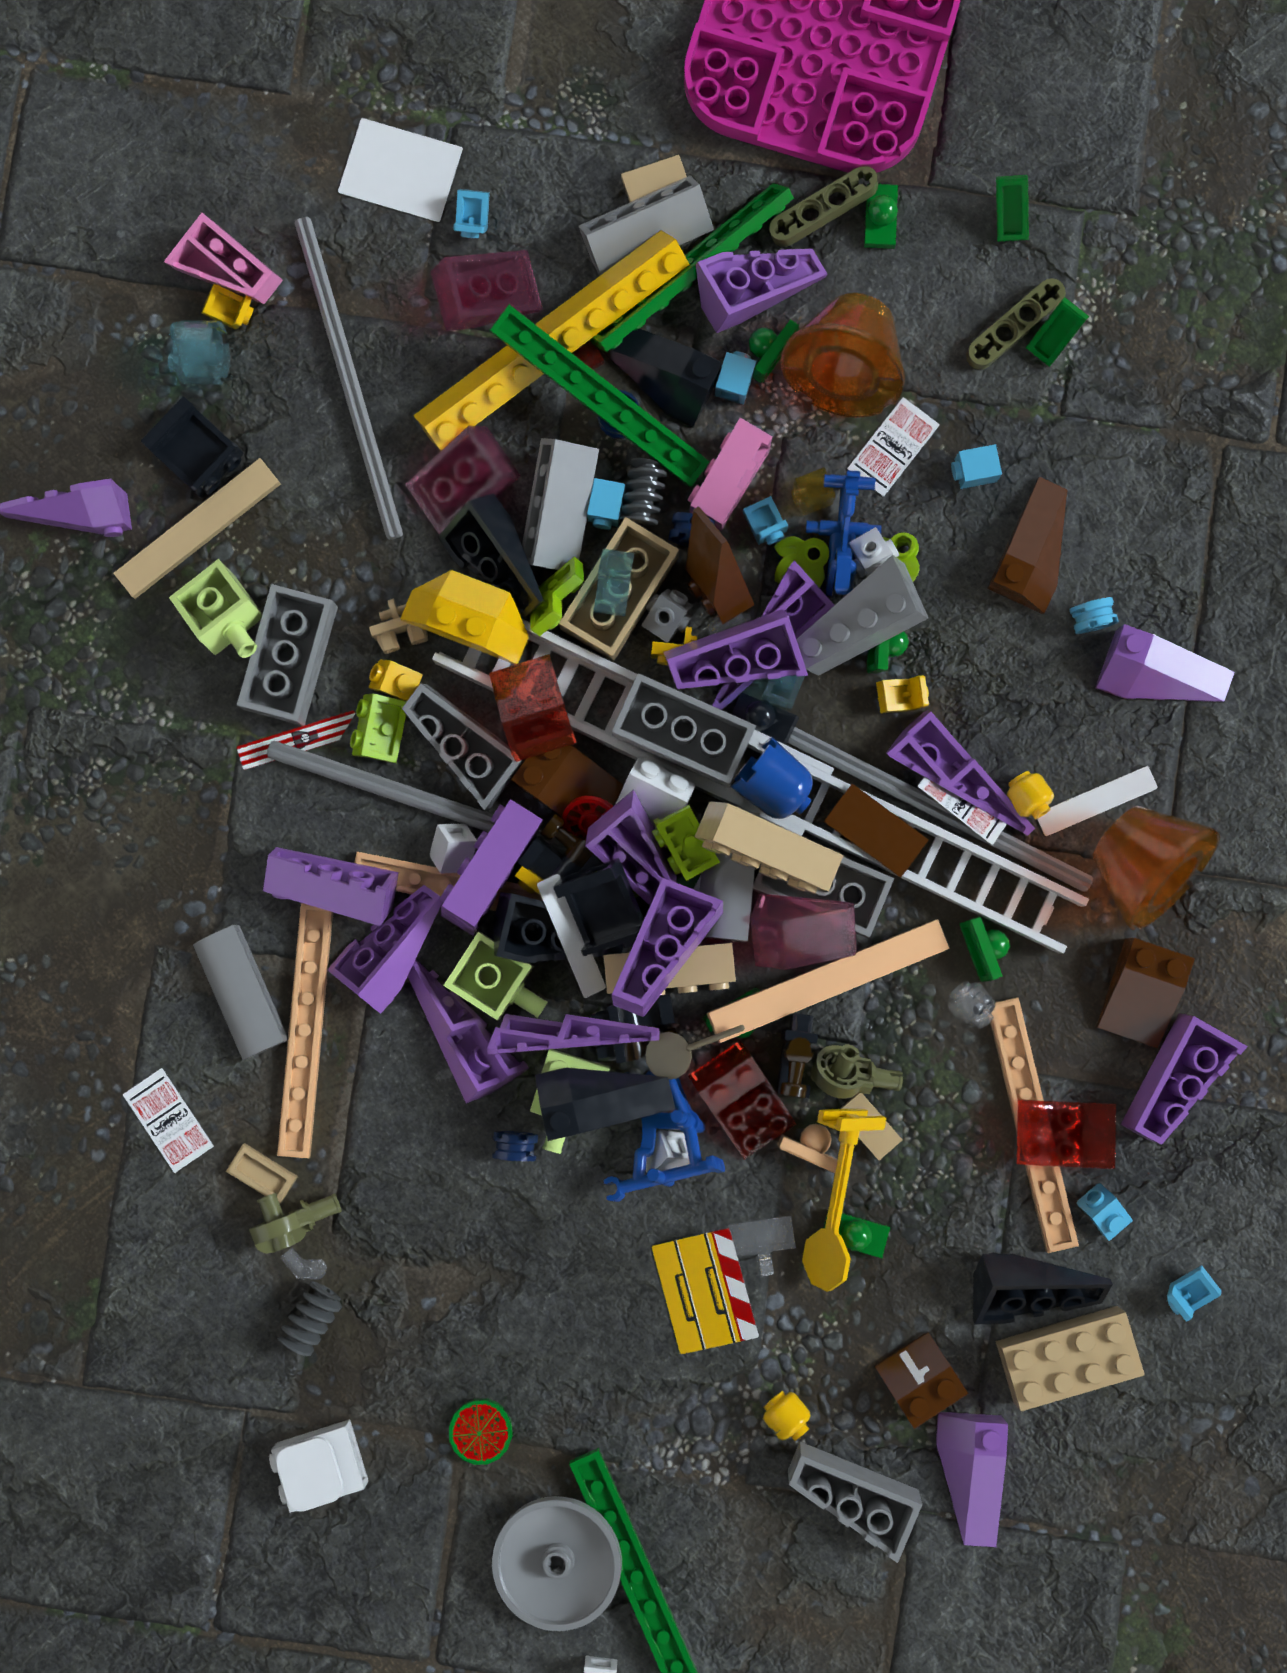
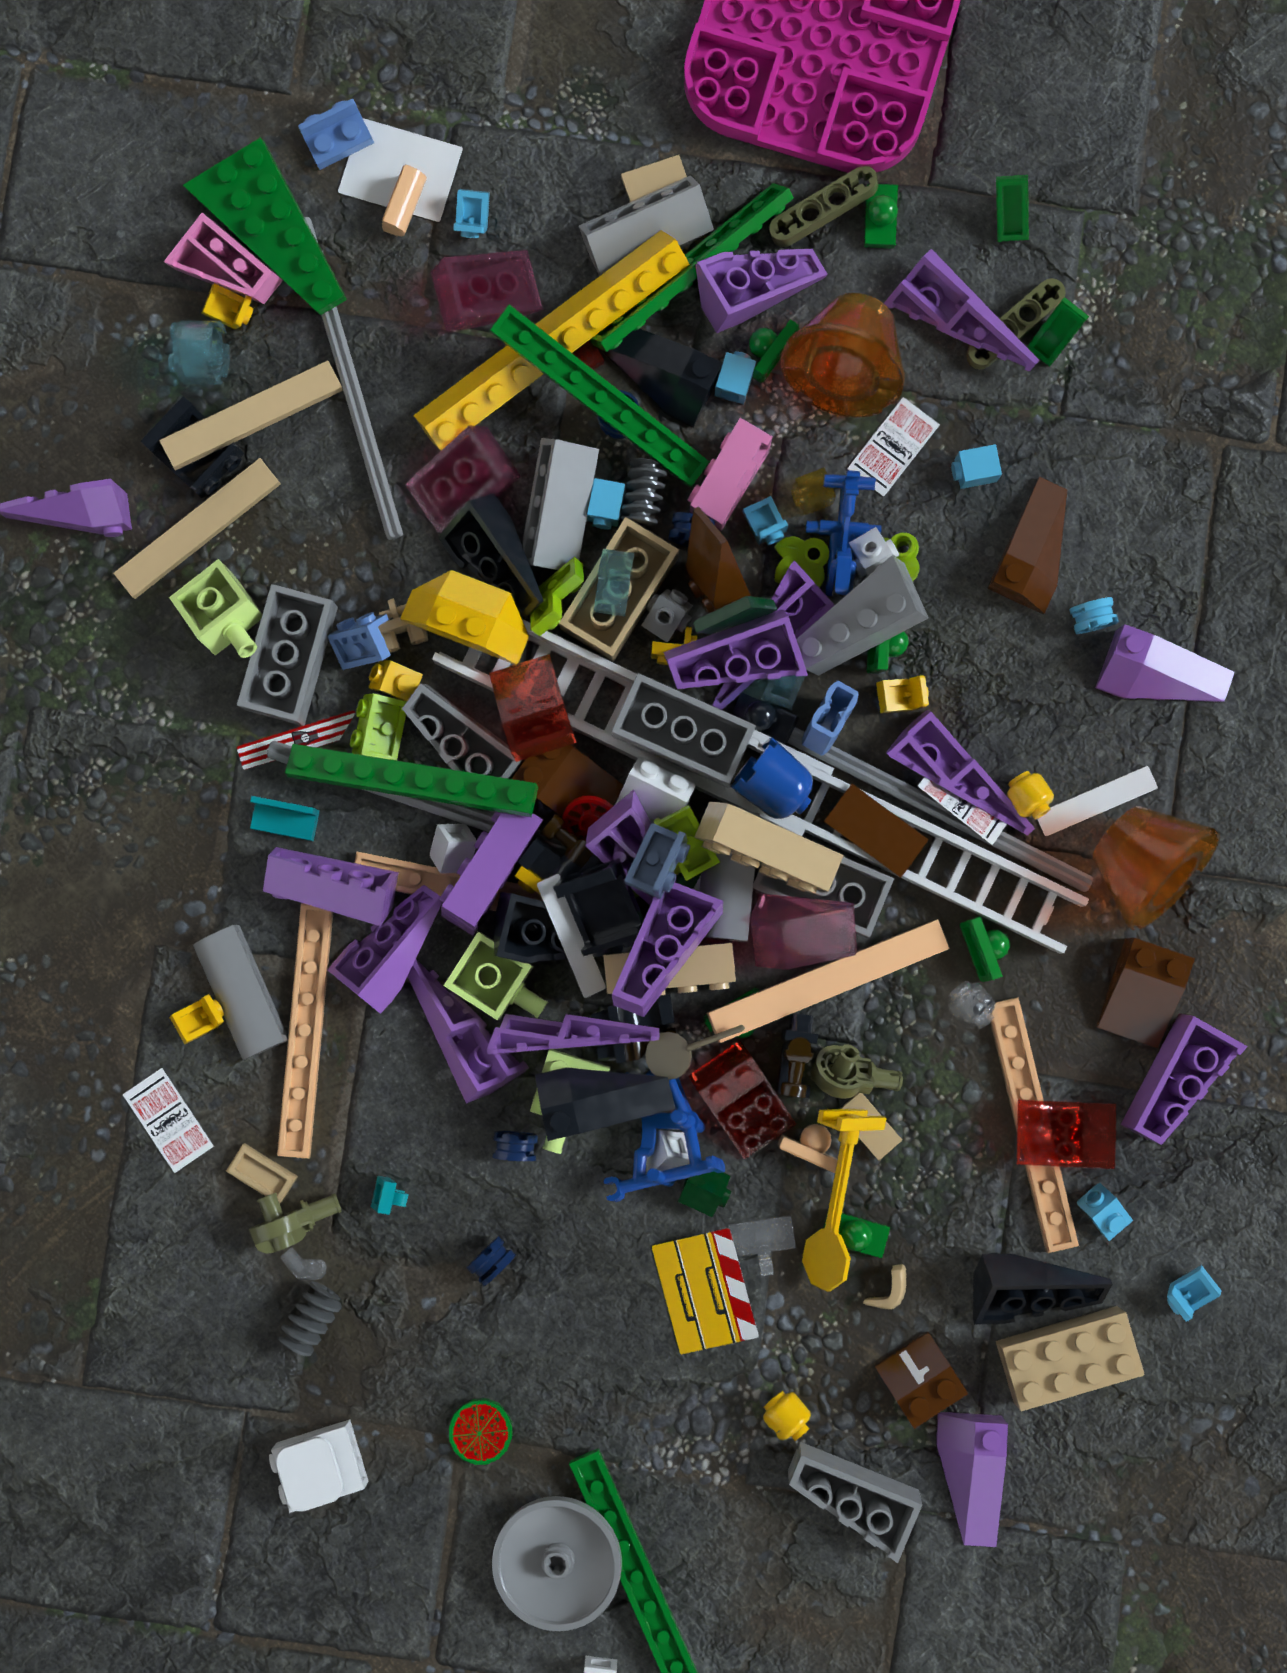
none -> tan tile [159,360,343,470]
none -> yellow bracket [170,994,224,1045]
none -> green wing [183,137,347,315]
none -> teal panel [250,796,320,841]
none -> green plate [285,744,538,817]
none -> medium blue bracket [298,99,374,170]
none -> medium blue bracket [327,612,391,670]
none -> teal tile [371,1176,409,1215]
none -> light nougat brick [382,164,427,237]
none -> dark blue wheel [466,1236,516,1287]
none -> sand blue bracket [624,823,690,899]
none -> dark green brick [677,1172,731,1217]
none -> dark green tile [693,596,777,634]
none -> medium blue brick [802,681,858,756]
none -> tan hair [863,1264,907,1310]
none -> medium lavender wedge [884,249,1039,371]

